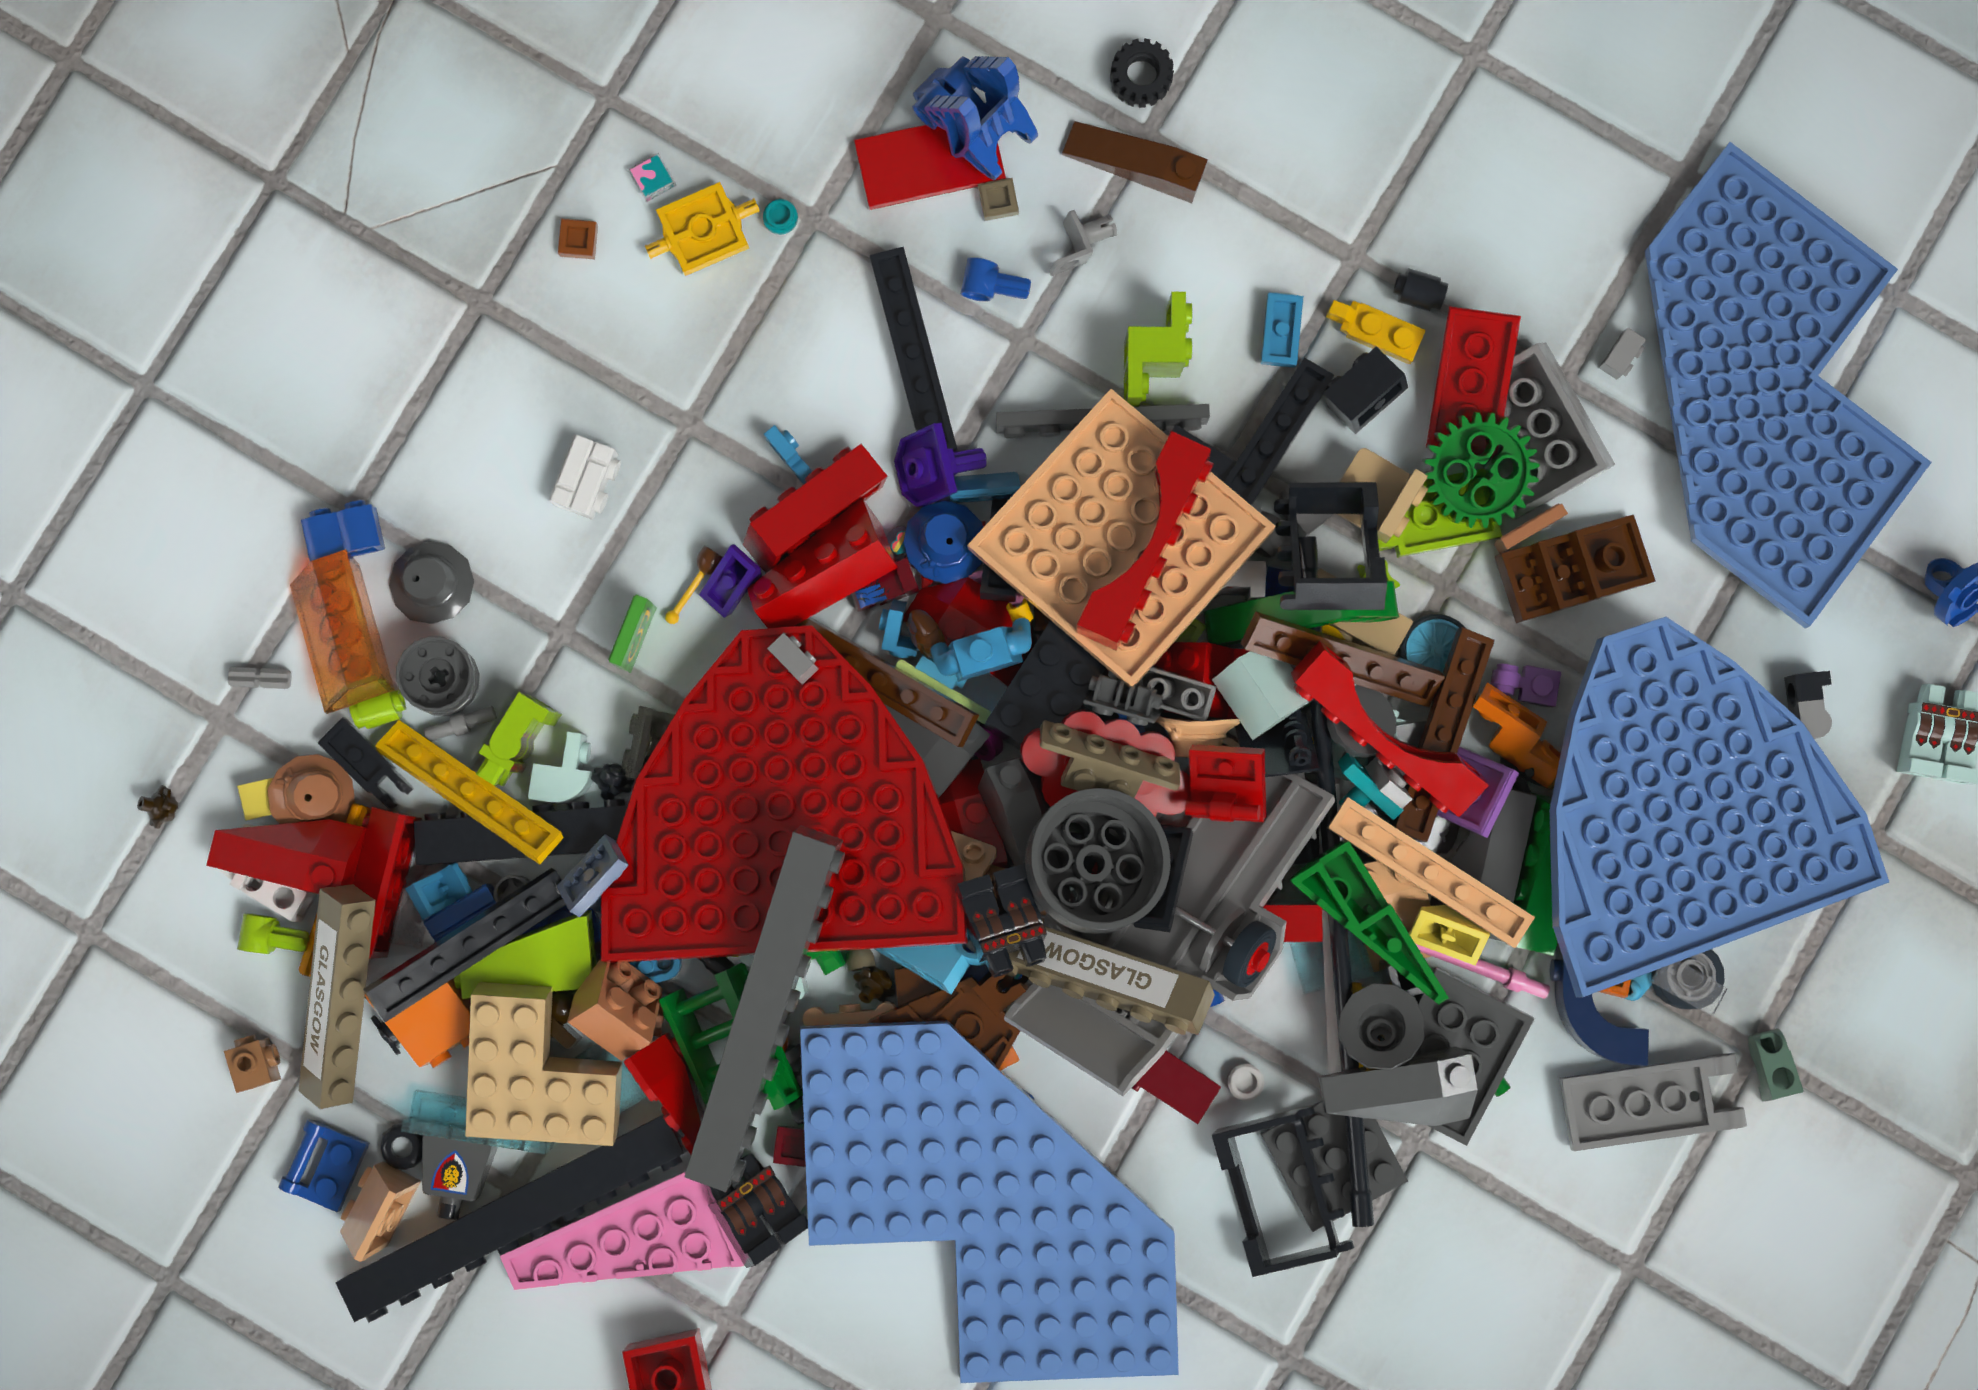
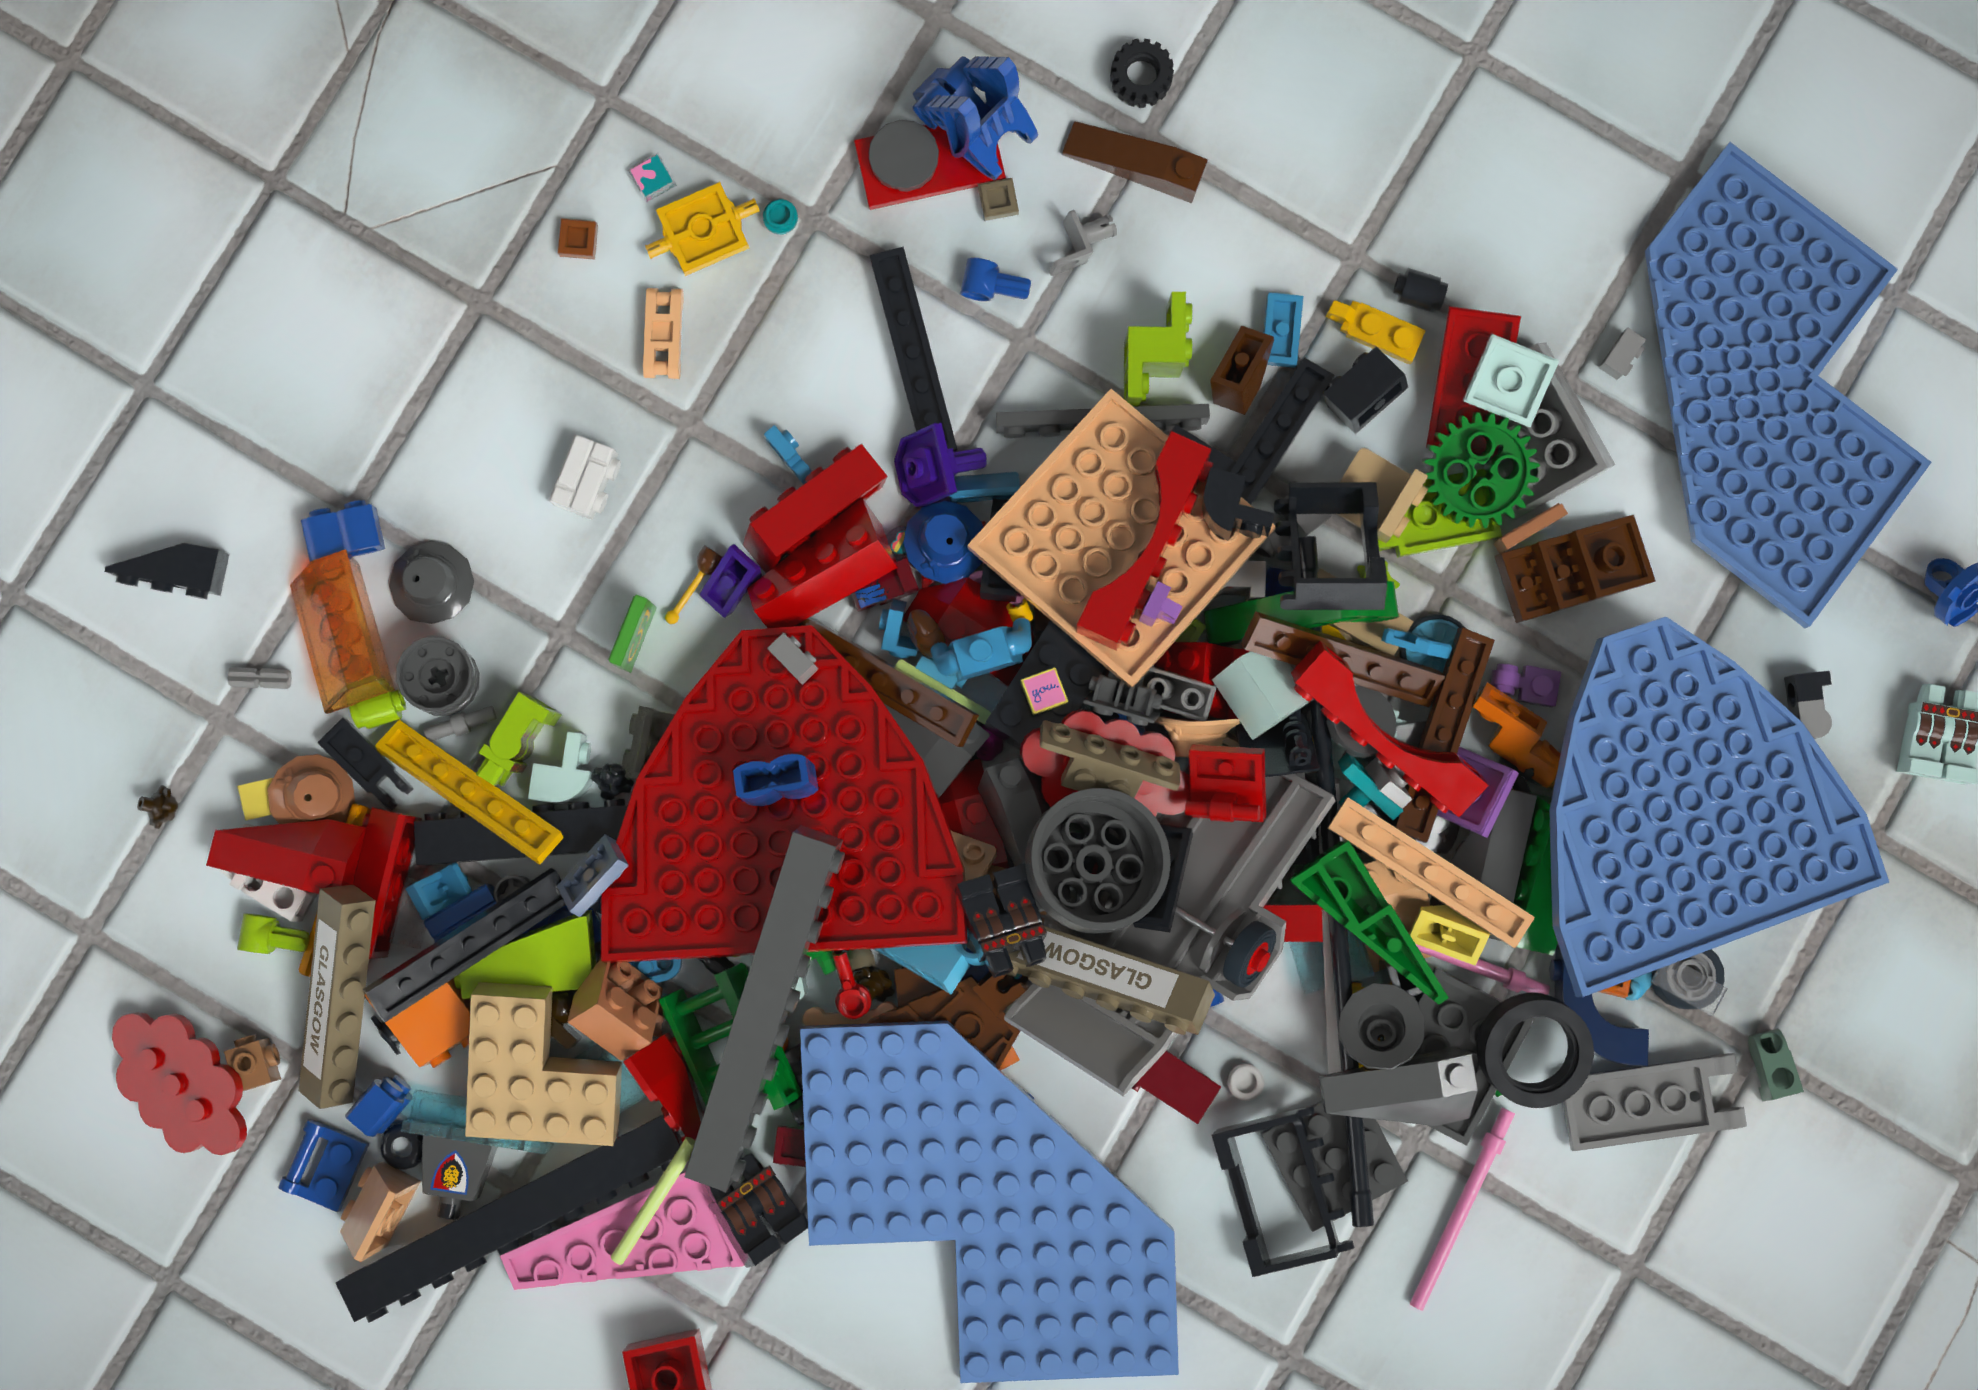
none -> black slope [104,543,229,600]
none -> red plate [112,1012,247,1155]
none -> blue brick [345,1075,413,1137]
none -> yellowish green bar [610,1137,695,1265]
none -> light nougat plate [643,288,684,379]
none -> blue brick [733,754,819,806]
none -> red plate [832,950,872,1019]
none -> dark grey tile [869,120,939,192]
none -> bright pink tile [1020,668,1068,715]
none -> medium lavender tile [1139,581,1182,627]
none -> black brick [1202,467,1275,541]
none -> reddish brown slope [1210,326,1274,415]
none -> dark azure tile [1381,628,1453,659]
none -> bright pink bar [1410,1108,1515,1311]
none -> light aqua tile [1463,333,1559,427]
none -> black tyre [1477,993,1594,1108]

